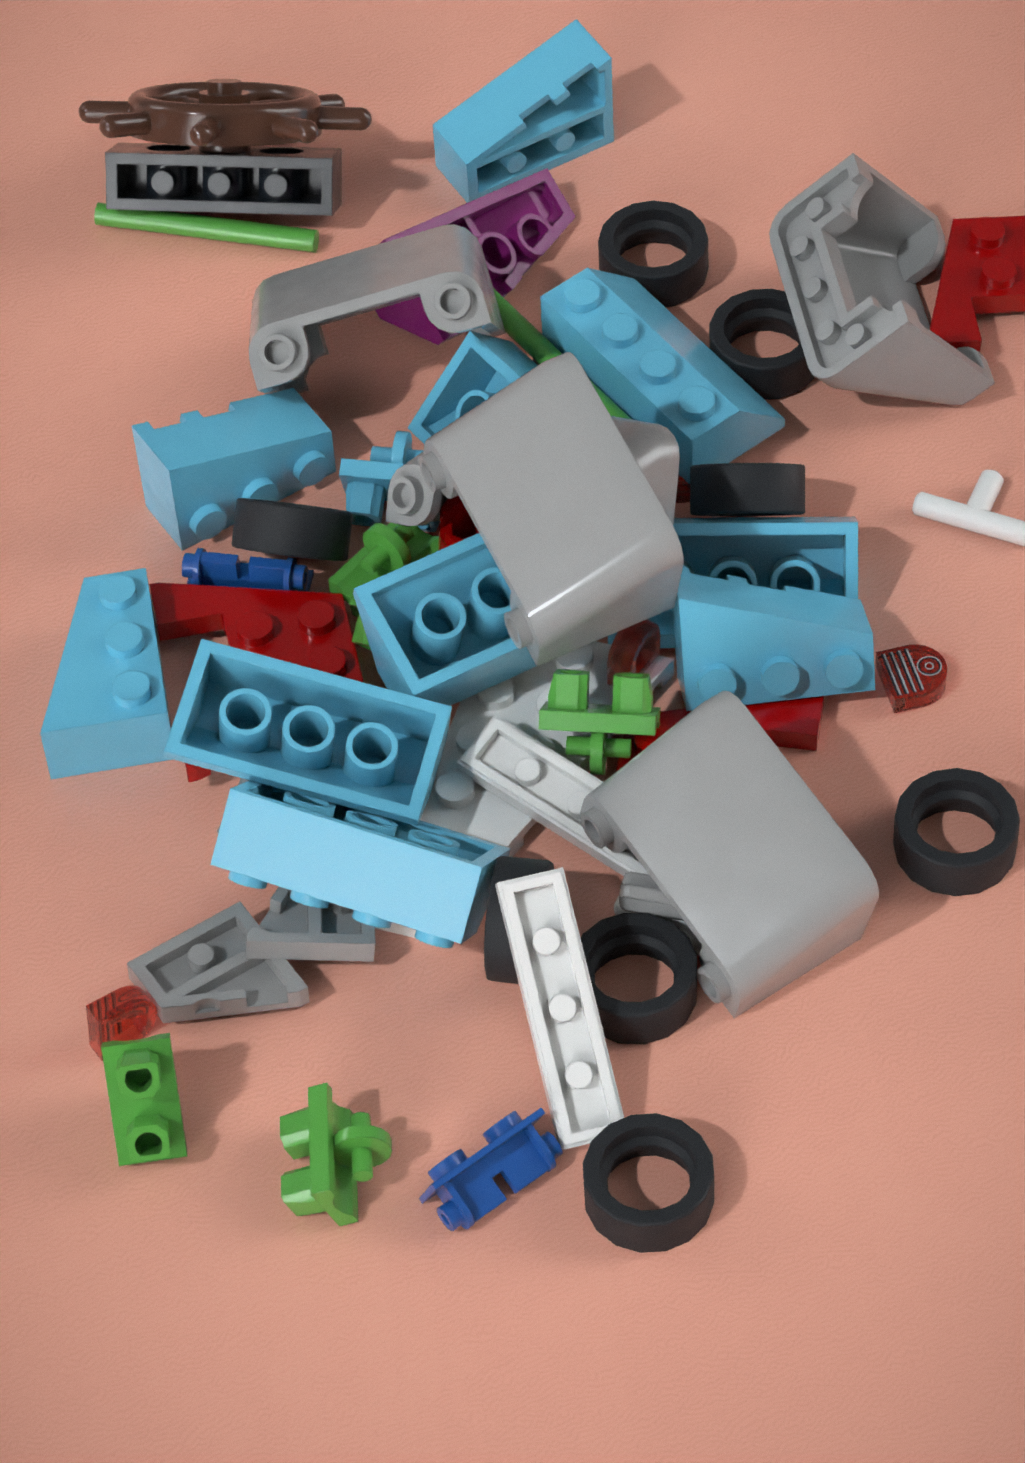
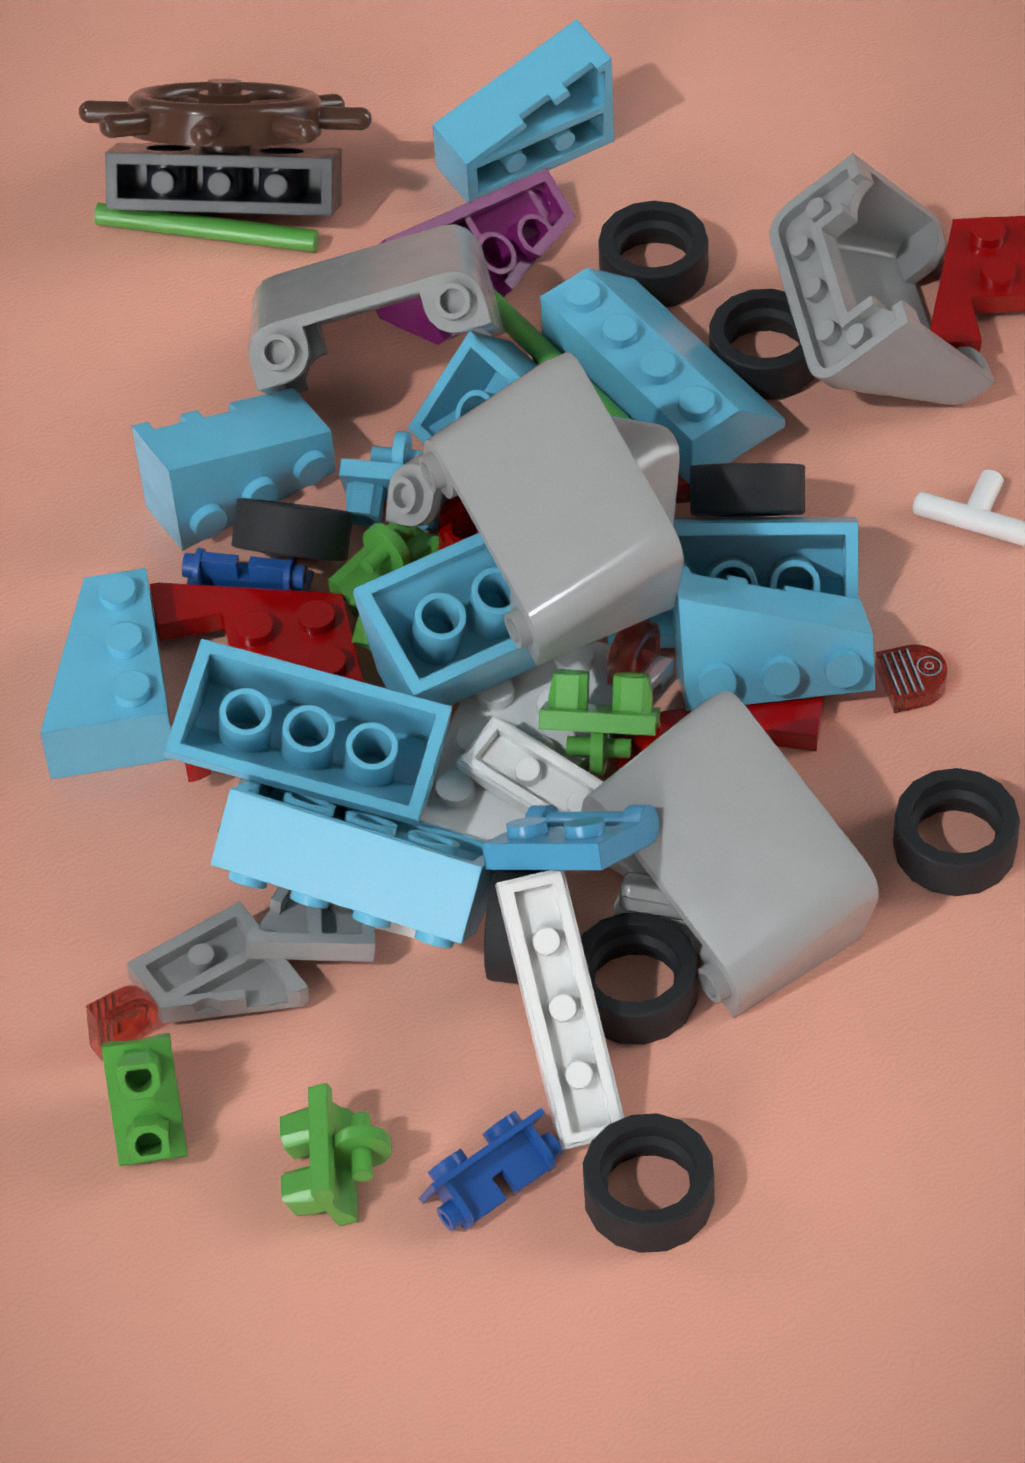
none -> dark azure plate [482,804,659,870]

